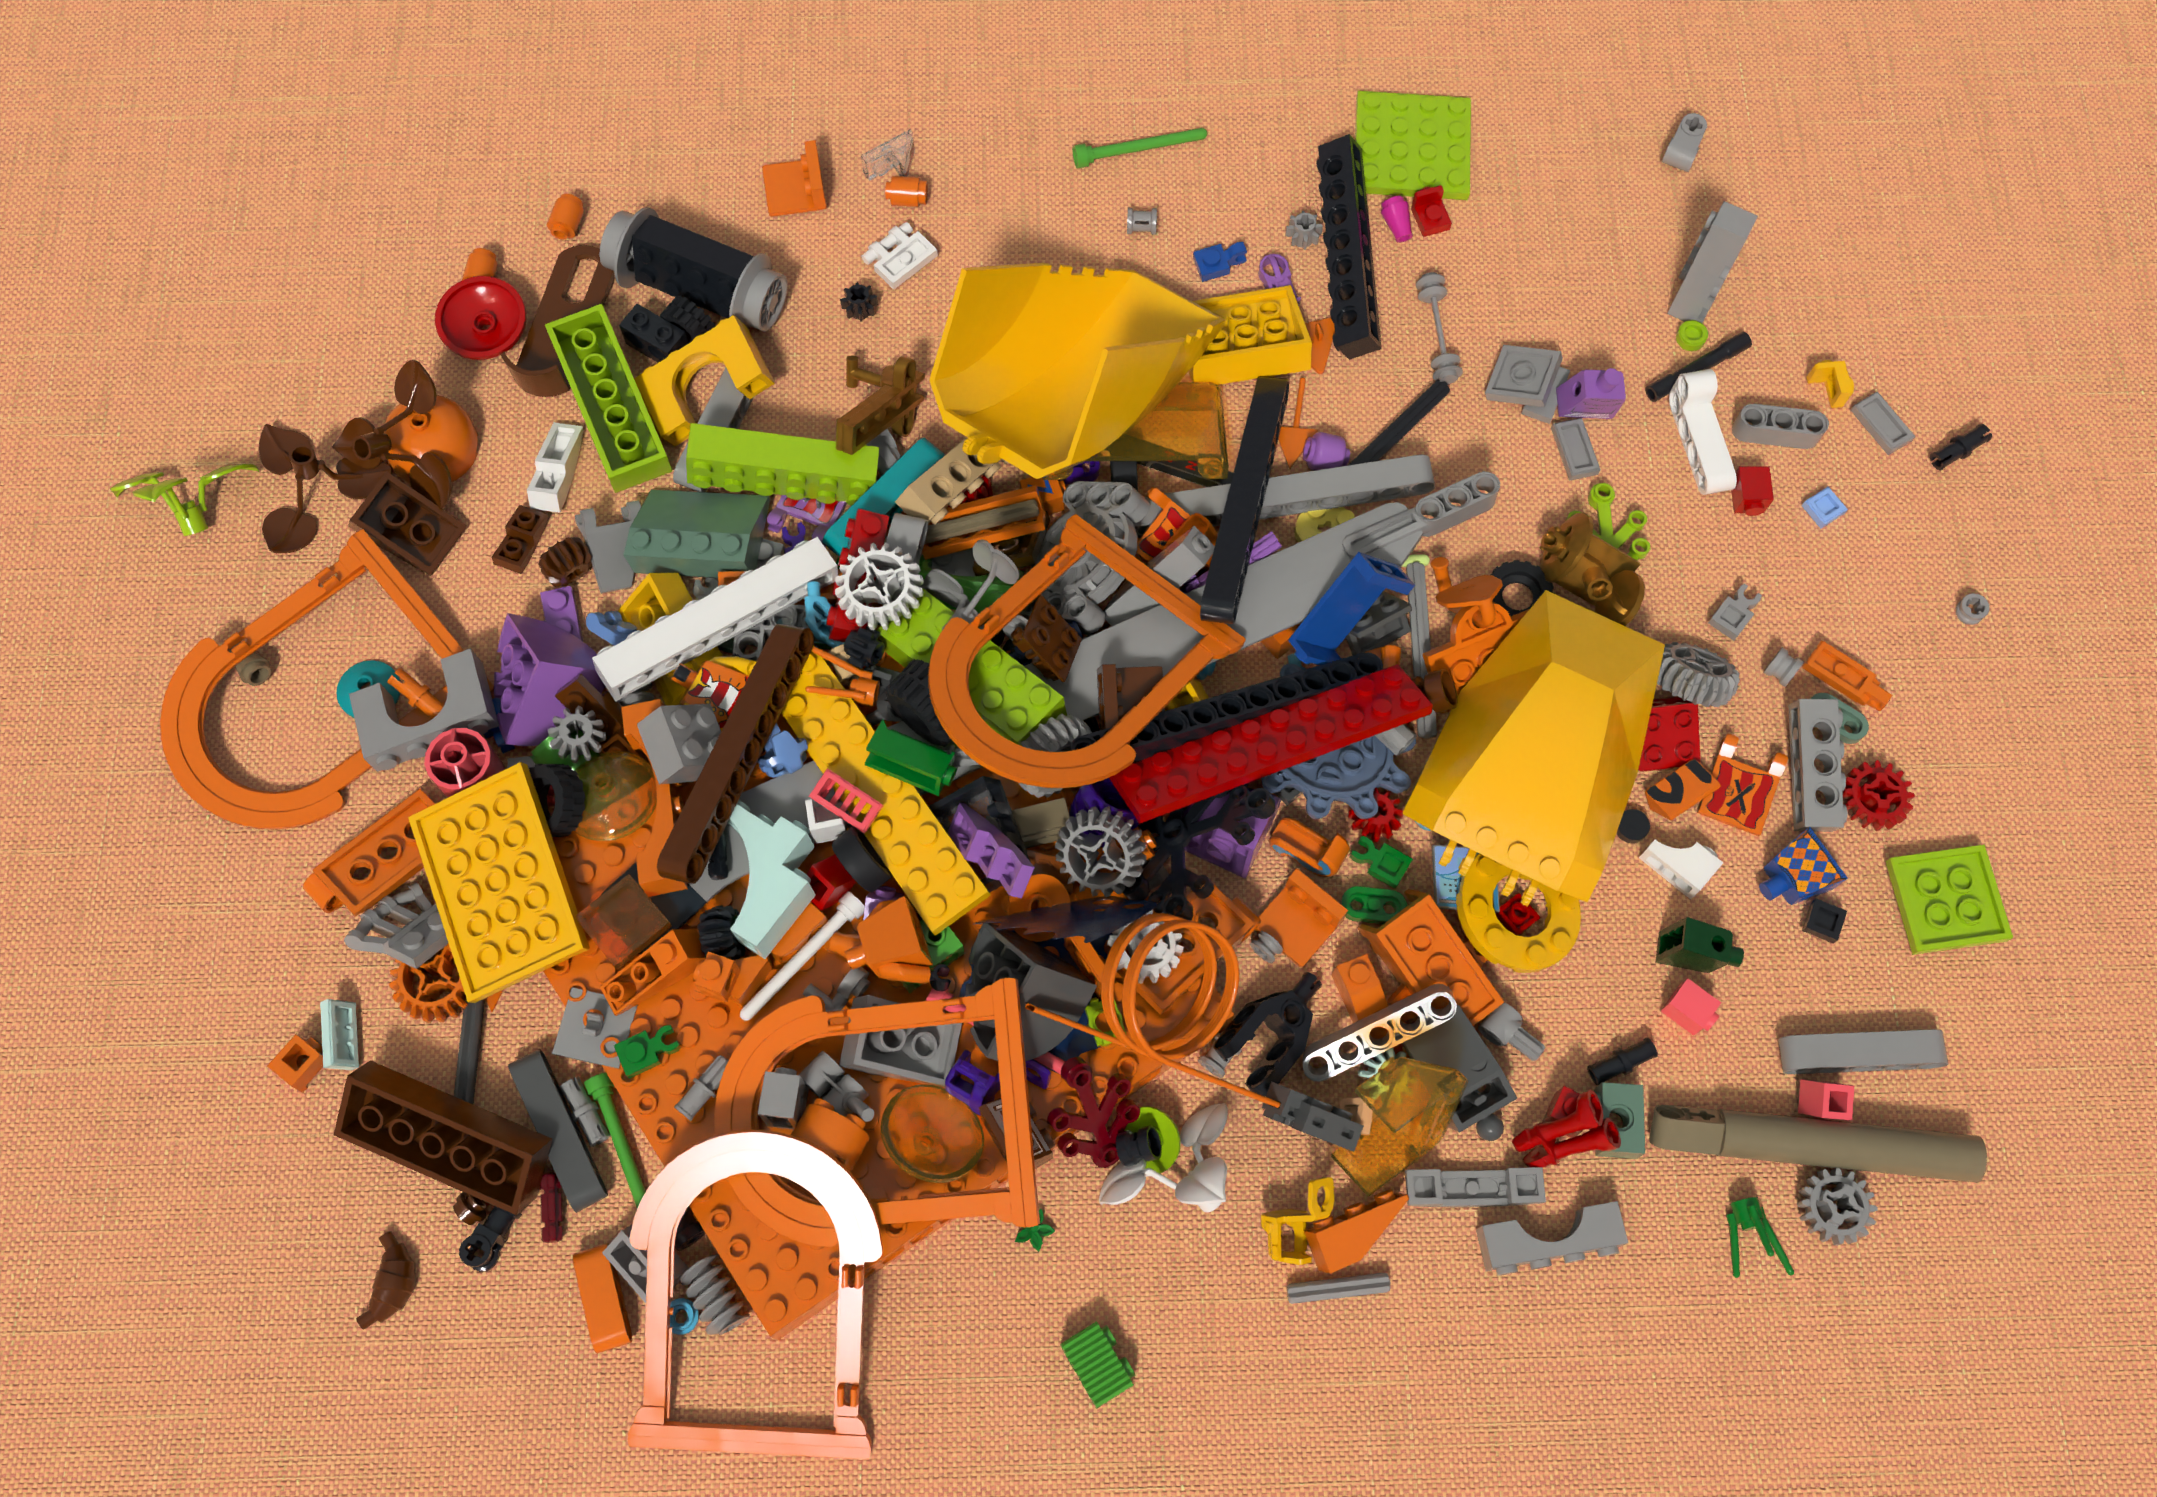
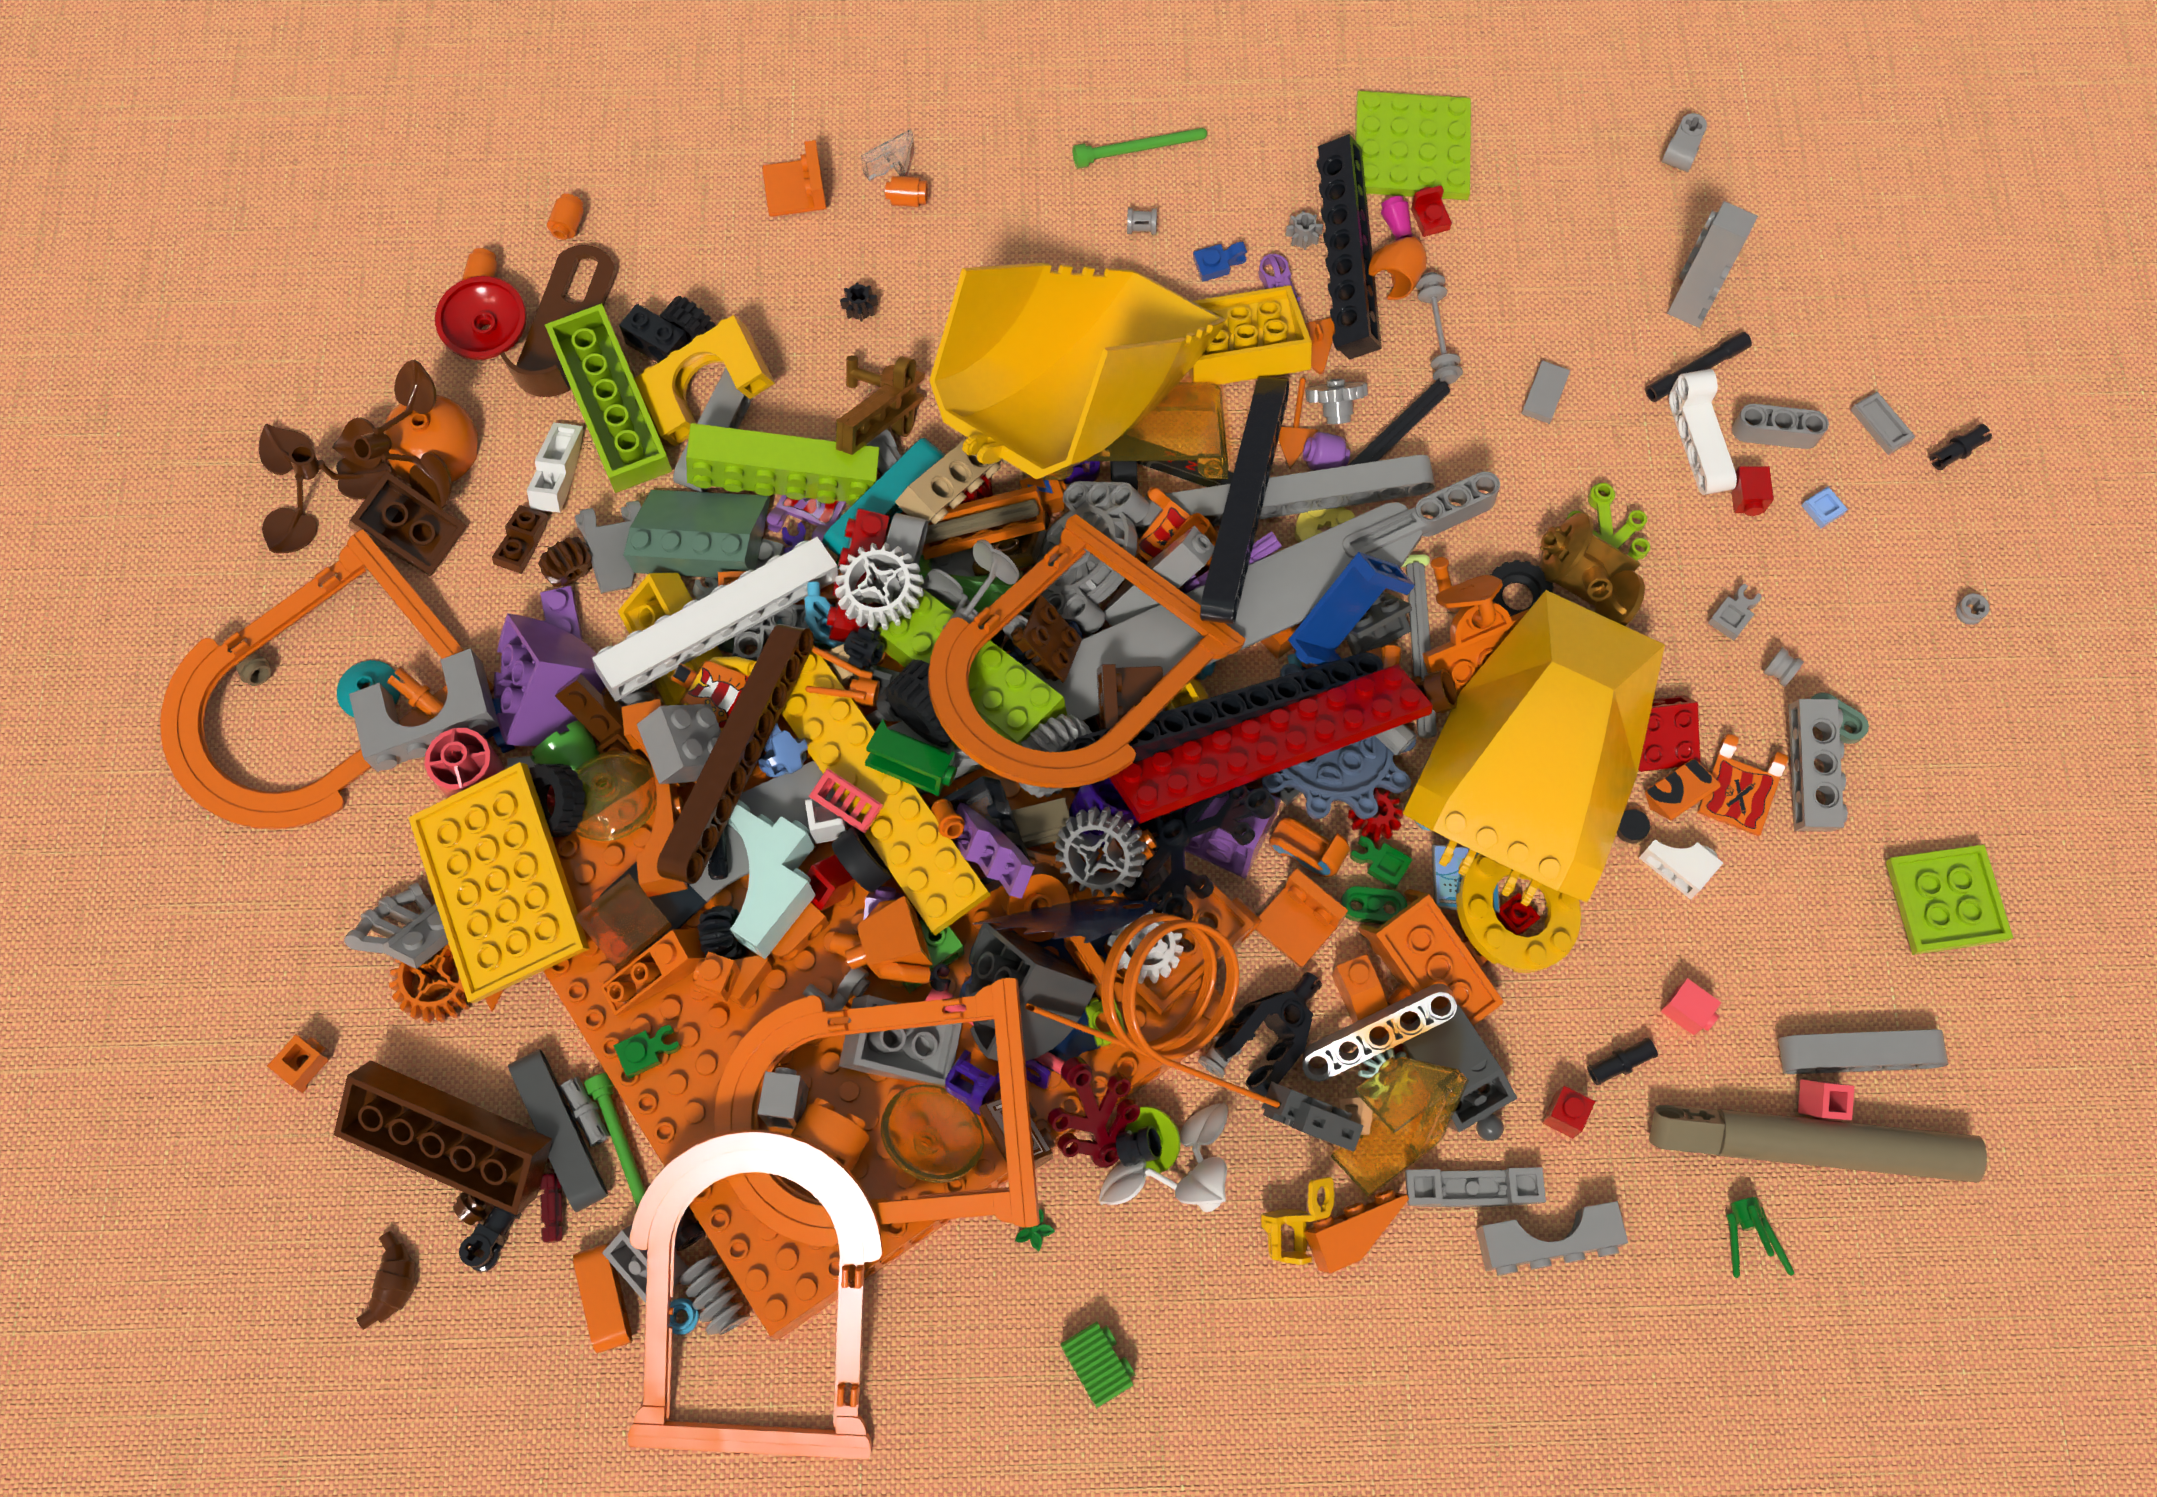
lime plant [110,464,259,536] -> none
orange hinge [303,789,435,917] -> none
light aqua plate [320,999,359,1070] -> none
dark grey axle [454,998,485,1104] -> none
light grey gear [548,706,606,764] -> none
light grey piece [552,987,638,1069] -> none
medium blue plate [586,611,637,646] -> none
brick [599,207,788,332] -> none
light grey axle [674,1055,729,1121] -> none
white piece [740,891,865,1021] -> none
light grey beam [799,1050,874,1122] -> none
white plate [861,222,938,289] -> none
light grey bush [1250,931,1283,963] -> none
light grey axle [1287,1273,1390,1304] -> none
light grey axle [1478,1002,1545,1061] -> none
light grey plate [1485,345,1563,407] -> none
red piece [1512,1090,1621,1168] -> none
light grey tile [1551,418,1600,481] -> none
medium lavender torso [1556,368,1626,419] -> none
sand green brick [1594,1082,1645,1159] -> none
dark green torso [1656,917,1744,973] -> none
light grey gear [1657,642,1740,707] -> none
lime tile [1676,320,1708,351] -> none
blue torso [1759,827,1848,905] -> none
light grey gear [1797,1168,1878,1246] -> none
orange hinge [1802,640,1893,711] -> none
black plate [1802,898,1847,944] -> none
yellow bracket [1806,360,1854,408] -> none
red gear [1842,760,1915,831] -> none
none -> orange pin [931,799,965,839]
none -> light grey plant [1305,379,1368,424]
none -> orange piece [1368,237,1427,300]

